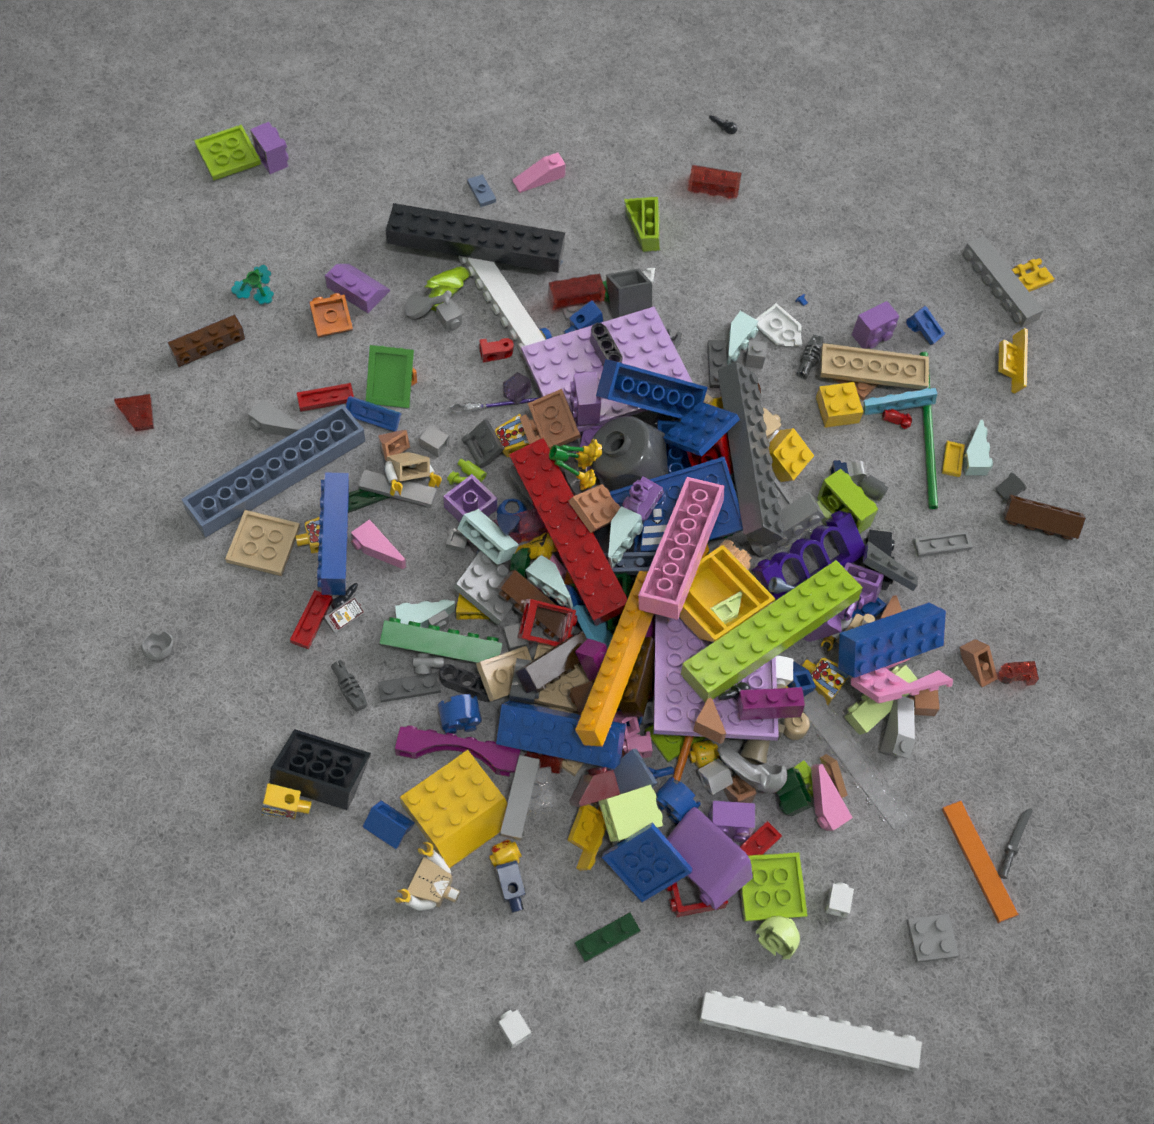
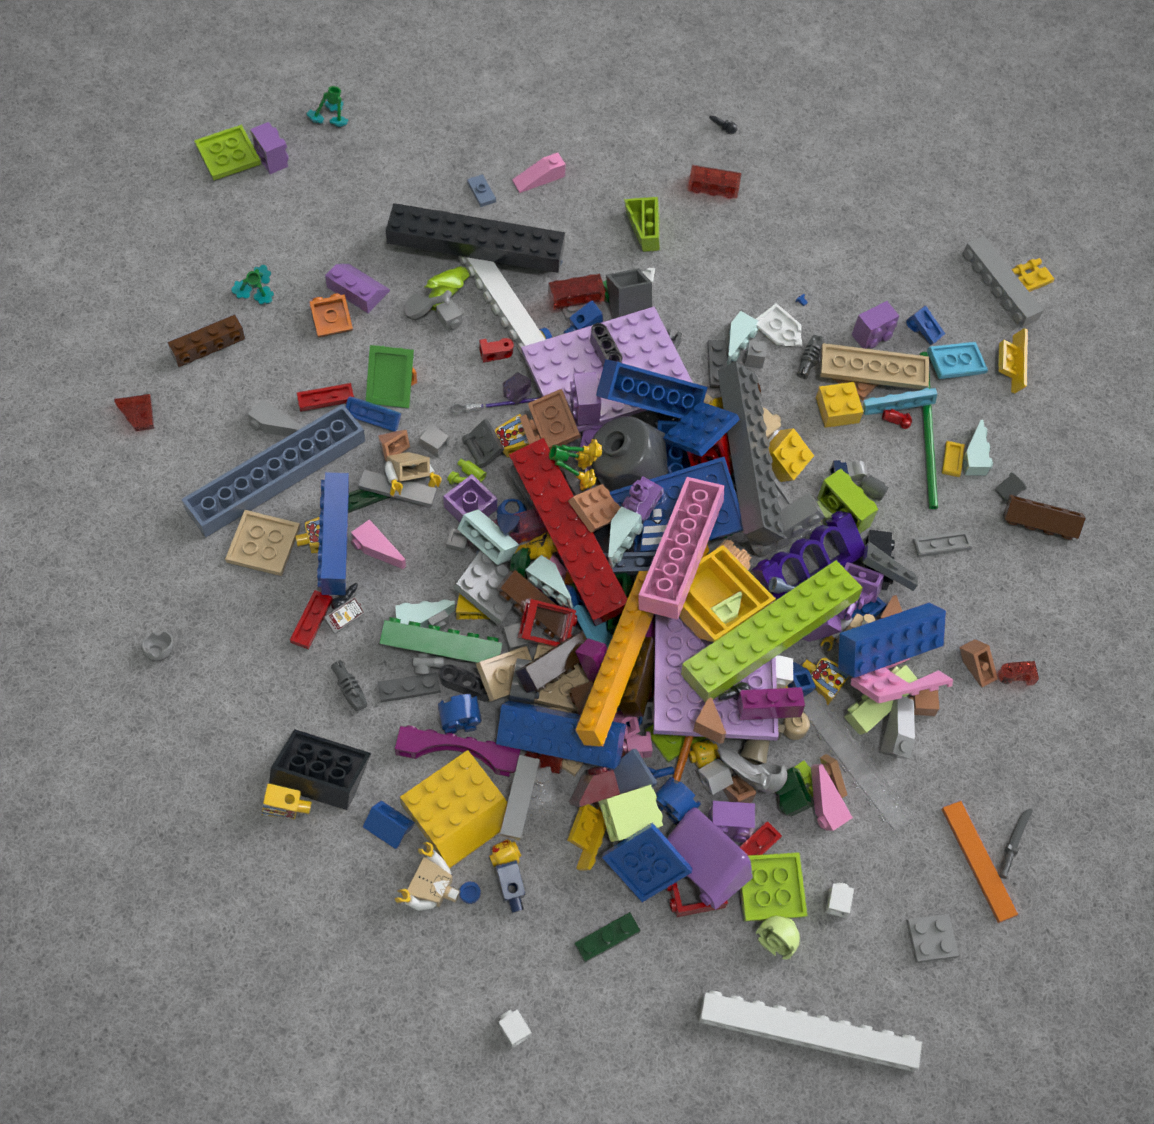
none -> plant [306,86,348,127]
none -> blue tile [459,882,481,904]
none -> medium azure tile [927,342,988,379]

